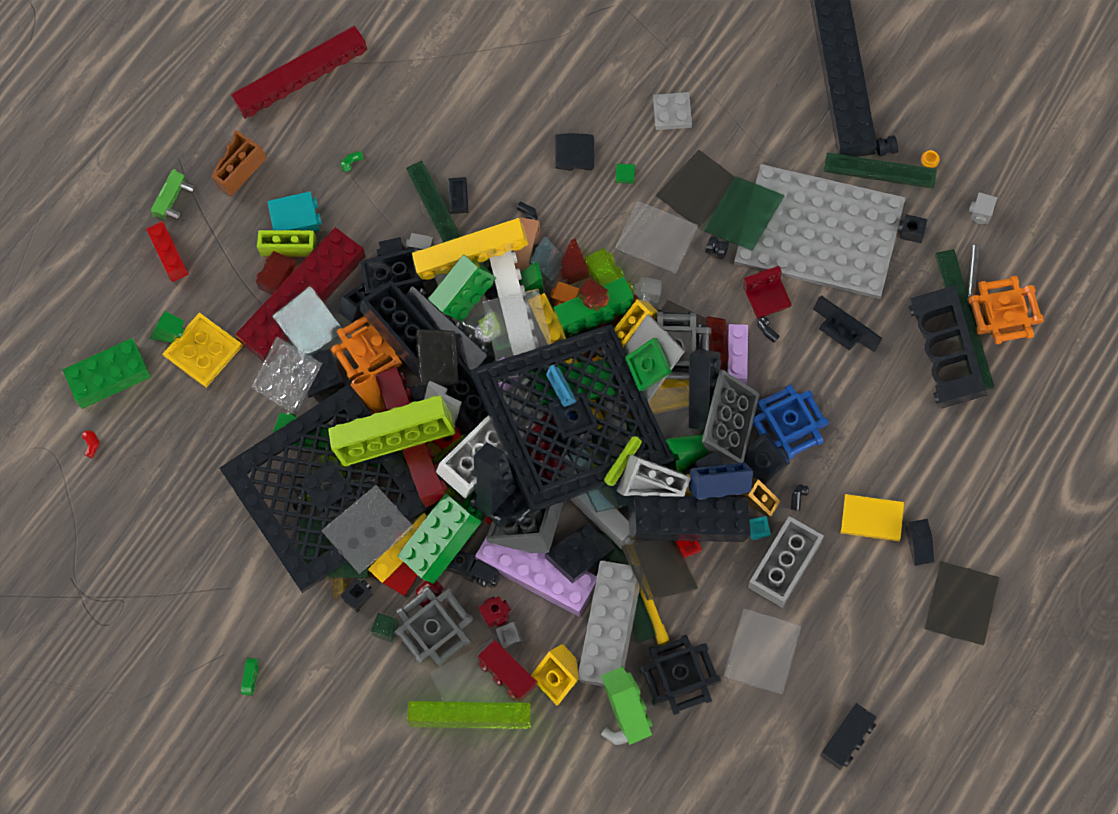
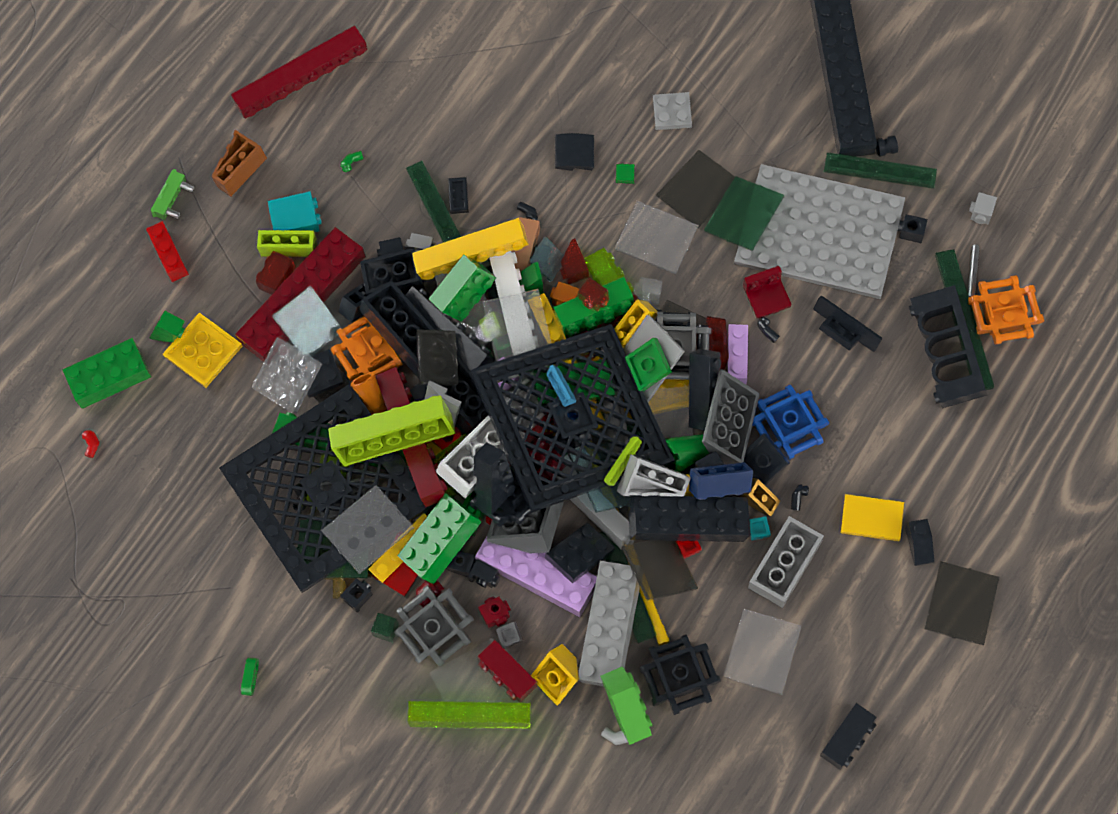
black wheel [705,236,729,260] -> none
light orange plate [921,150,940,168] -> none

